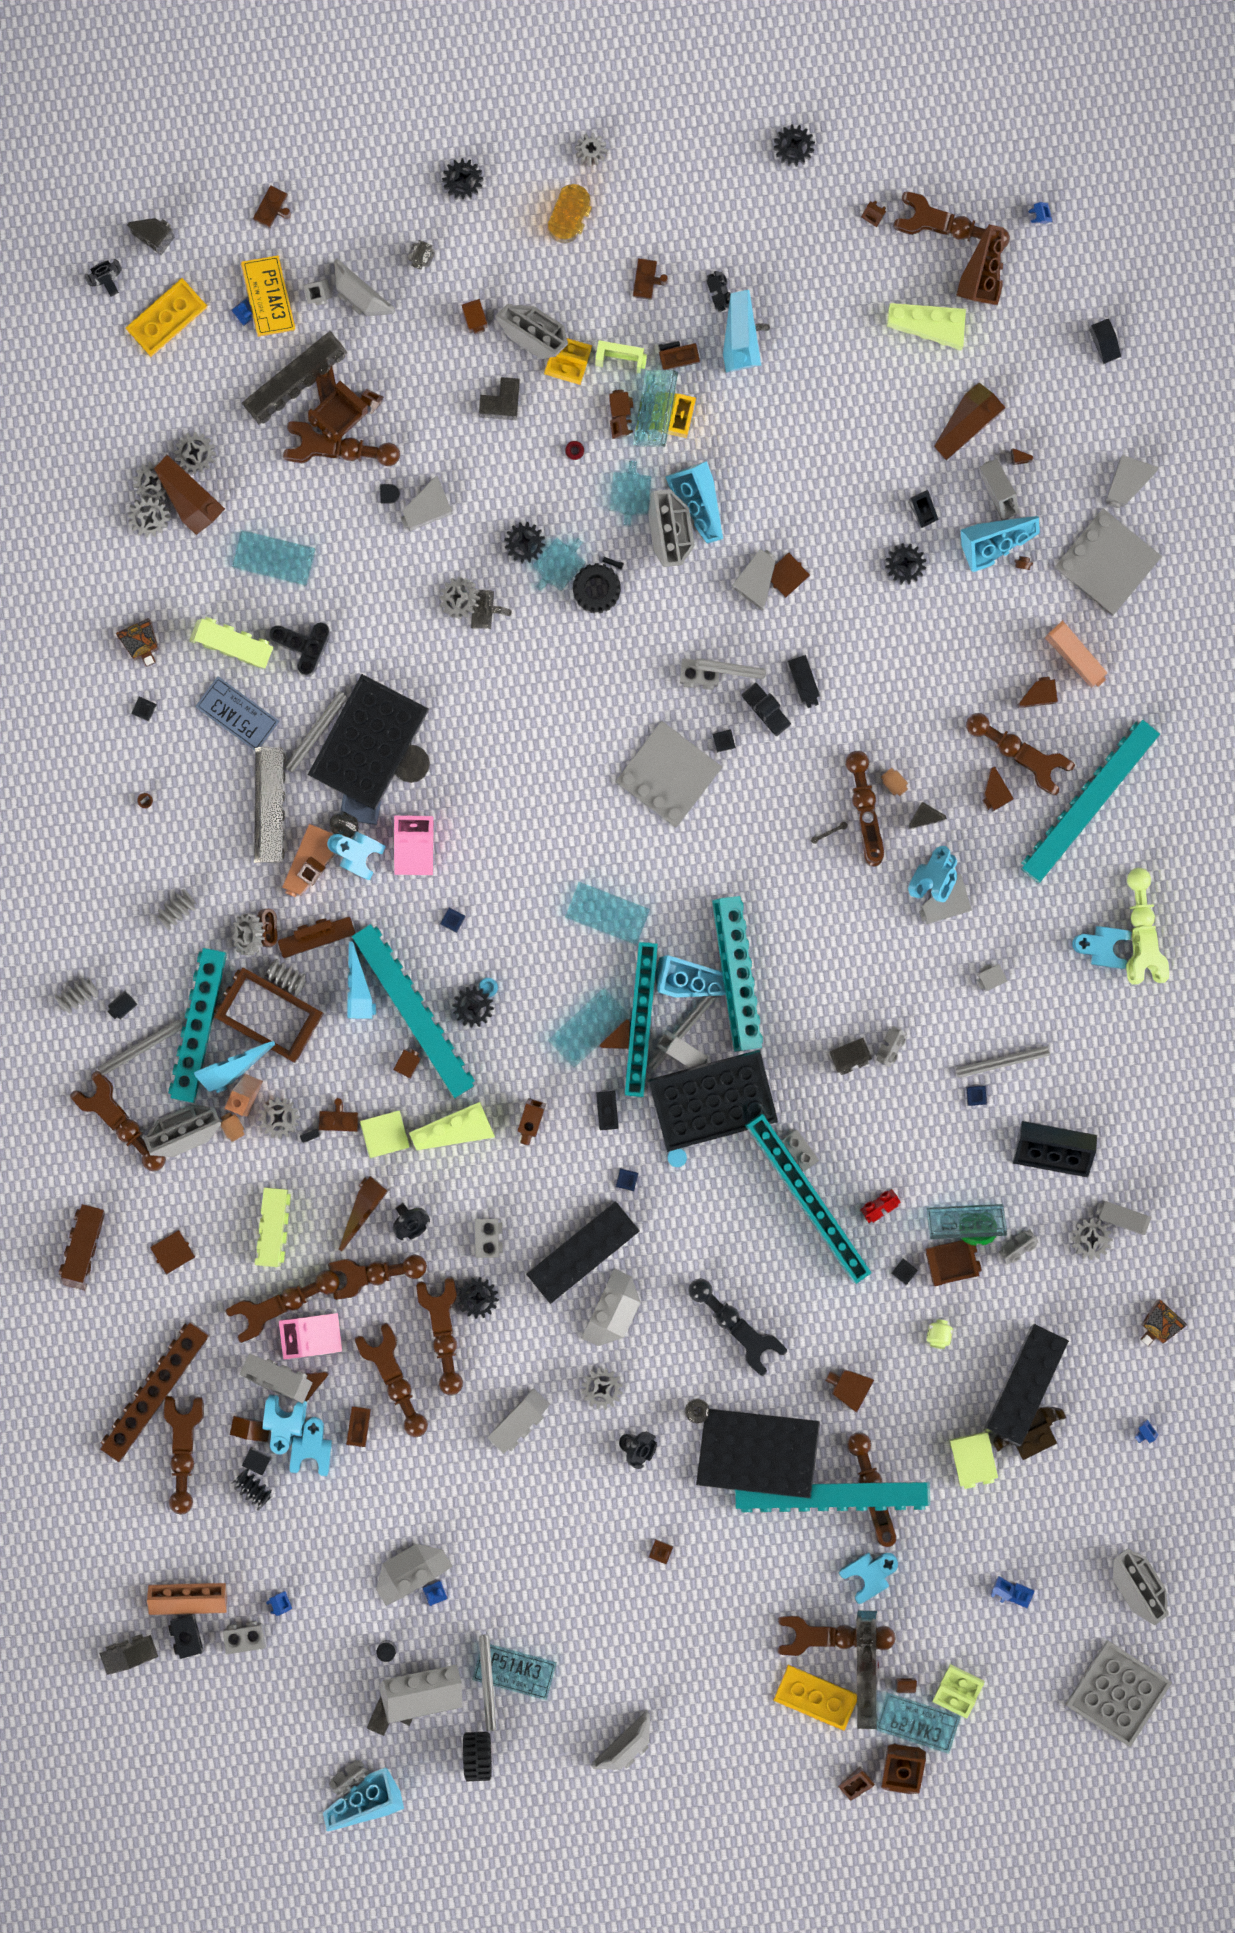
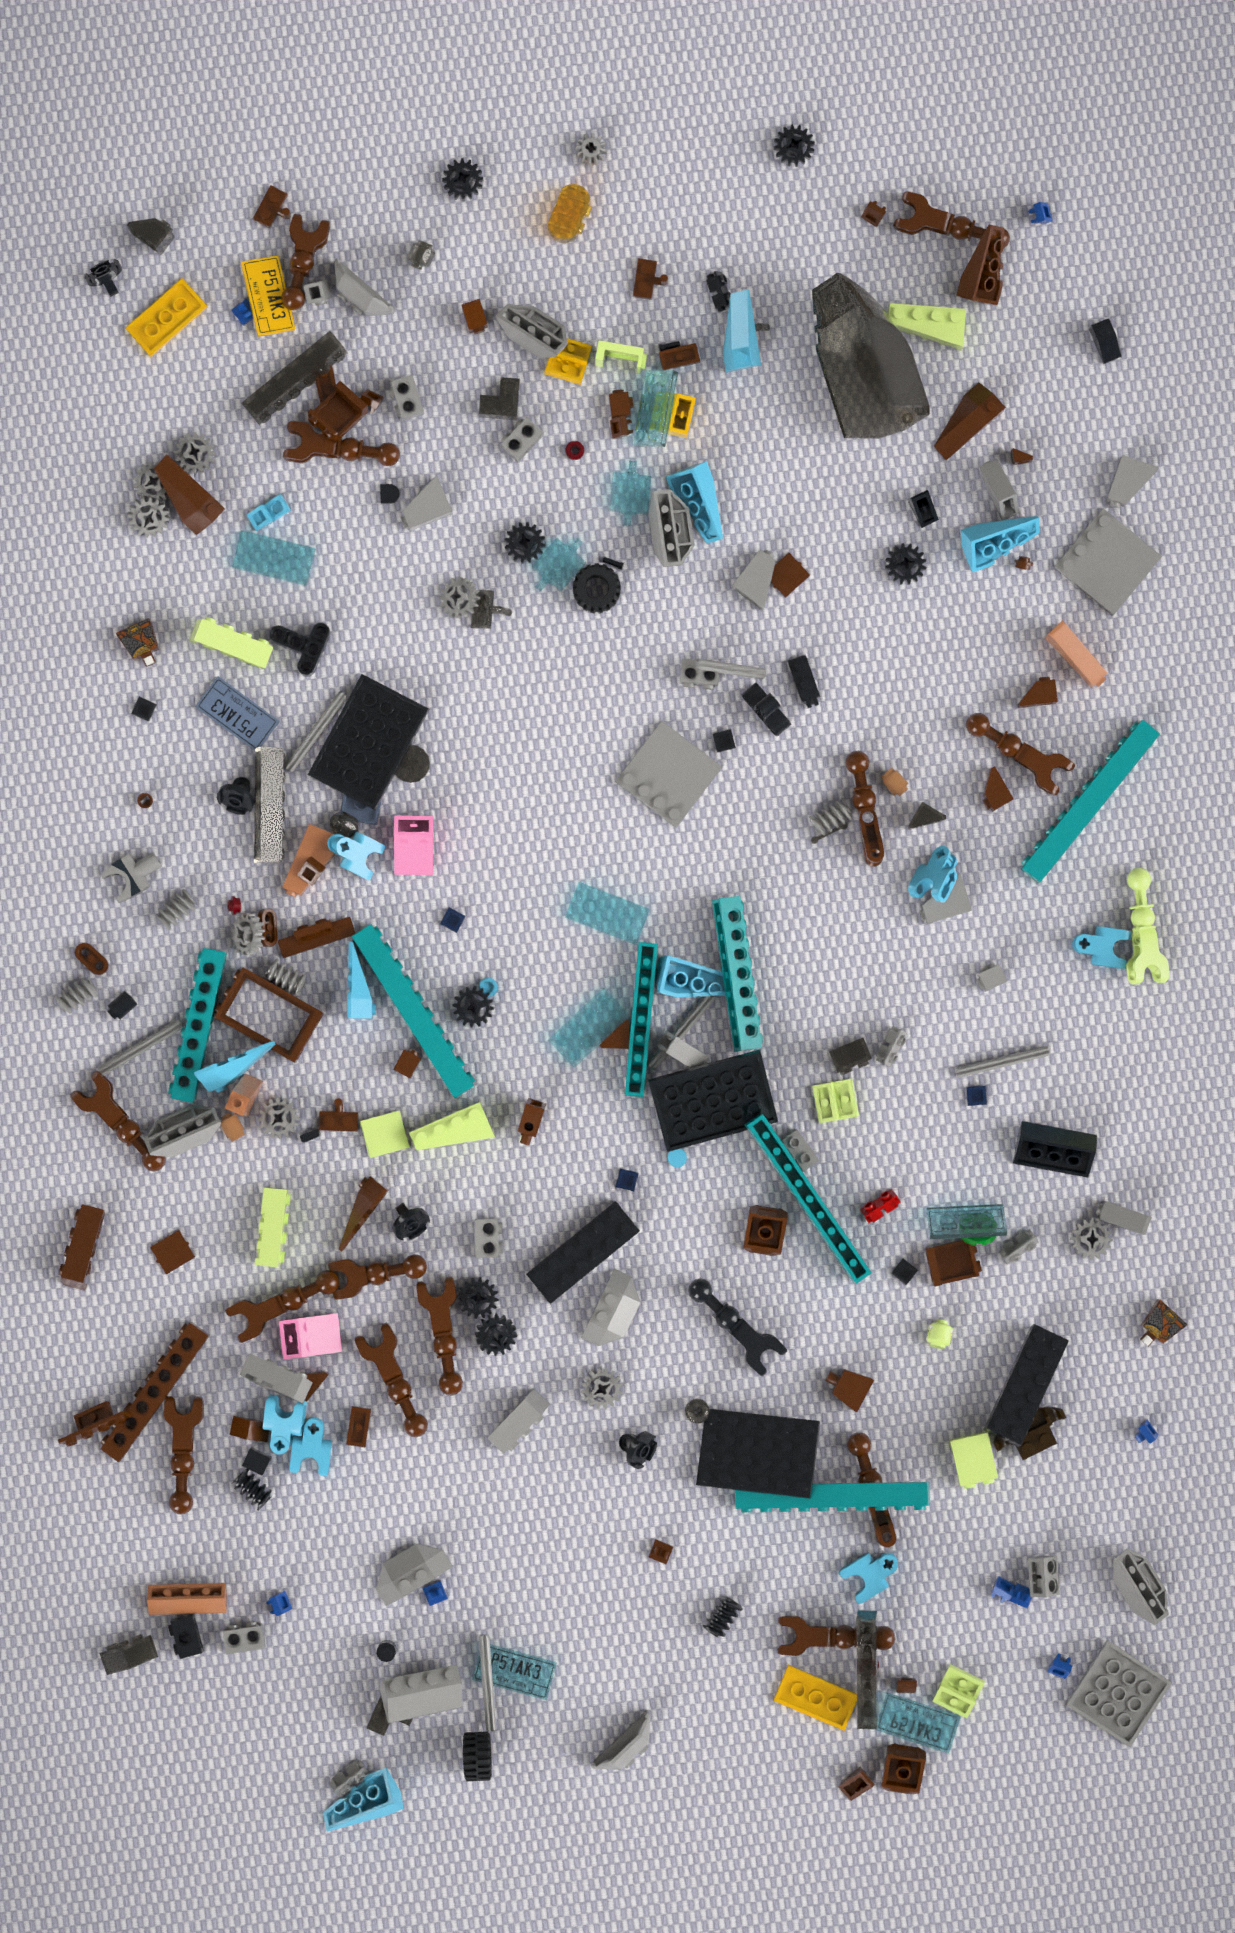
black plate [596,1091,619,1130] -> none
none -> reddish brown bracket [58,1401,131,1446]
none -> reddish brown plate [75,943,109,975]
none -> light grey connector [101,852,162,903]
none -> black tile [216,777,255,815]
none -> dark red plate [227,896,241,915]
none -> medium azure slope [247,494,291,531]
none -> reddish brown piece [281,214,330,311]
none -> light grey brick [389,375,424,421]
none -> black gear [475,1313,517,1356]
none -> light grey brick [501,417,544,463]
none -> black piece [703,1595,743,1638]
none -> reddish brown slope [743,1205,788,1256]
none -> light grey piece [809,798,852,836]
none -> clear smoke windscreen [812,273,930,439]
none -> yellowish green slope [812,1079,859,1123]
none -> light grey brick [1028,1556,1060,1597]
none -> blue tile [1047,1654,1073,1679]

